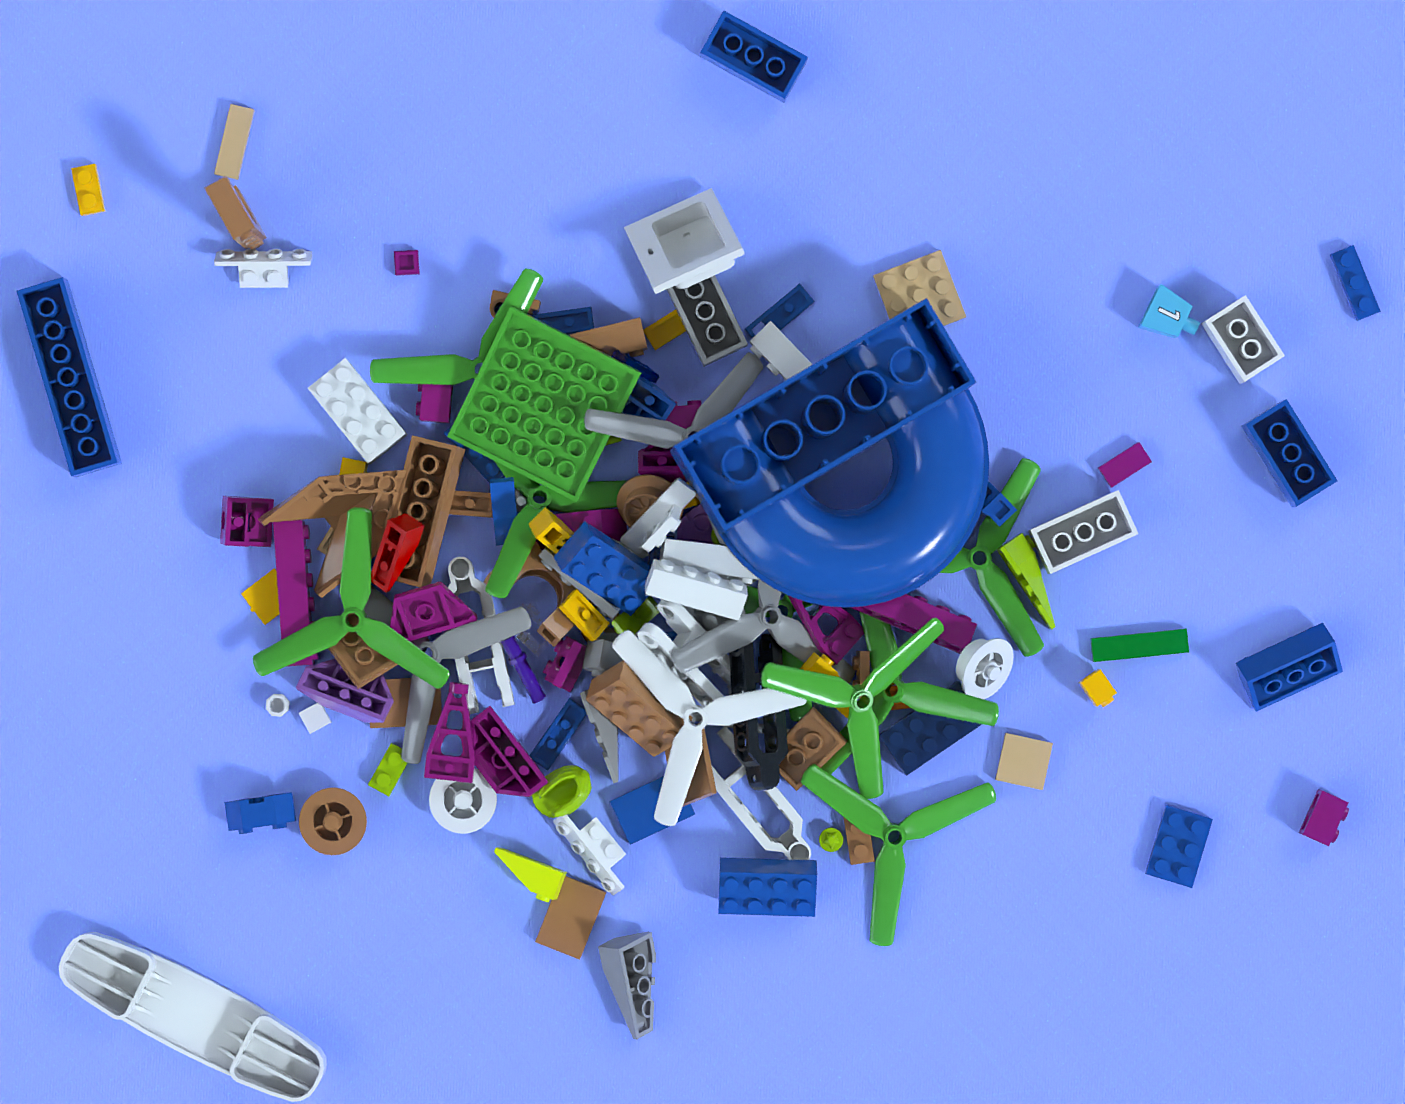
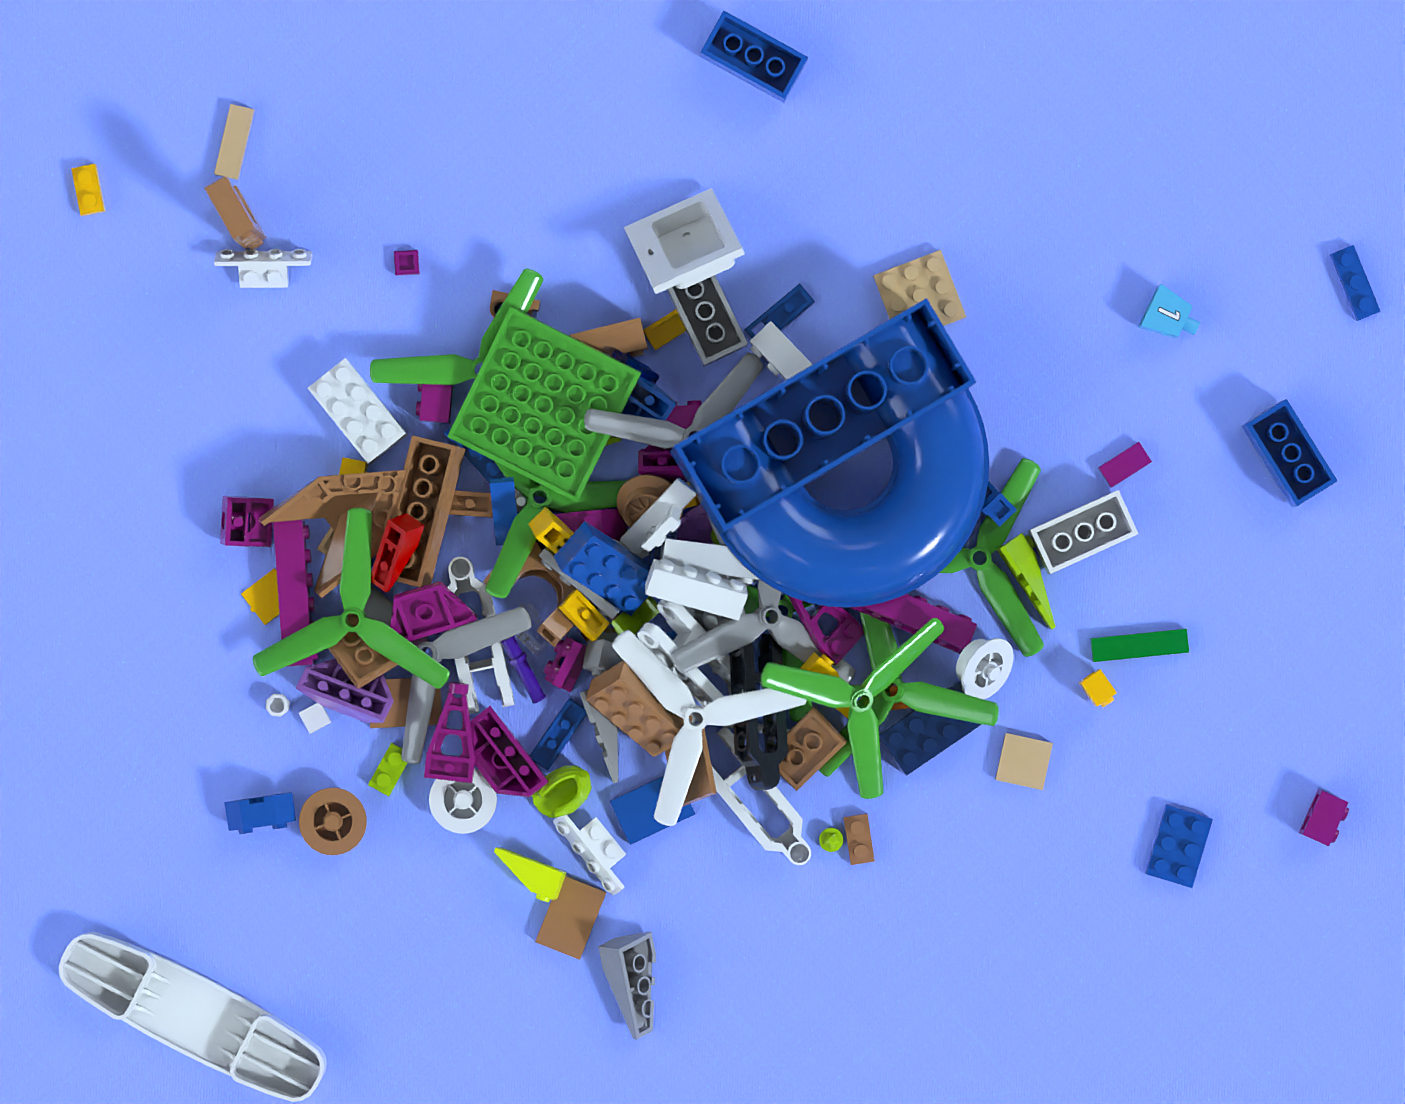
blue brick [16,277,122,478] -> none
blue tile [530,307,595,335] -> none
blue brick [718,857,817,917] -> none
bright green piece [801,764,996,946] -> none
medium nougat plate [852,651,870,700] -> none
white brick [1201,295,1285,384] -> none
blue slope [1235,623,1343,712] -> none

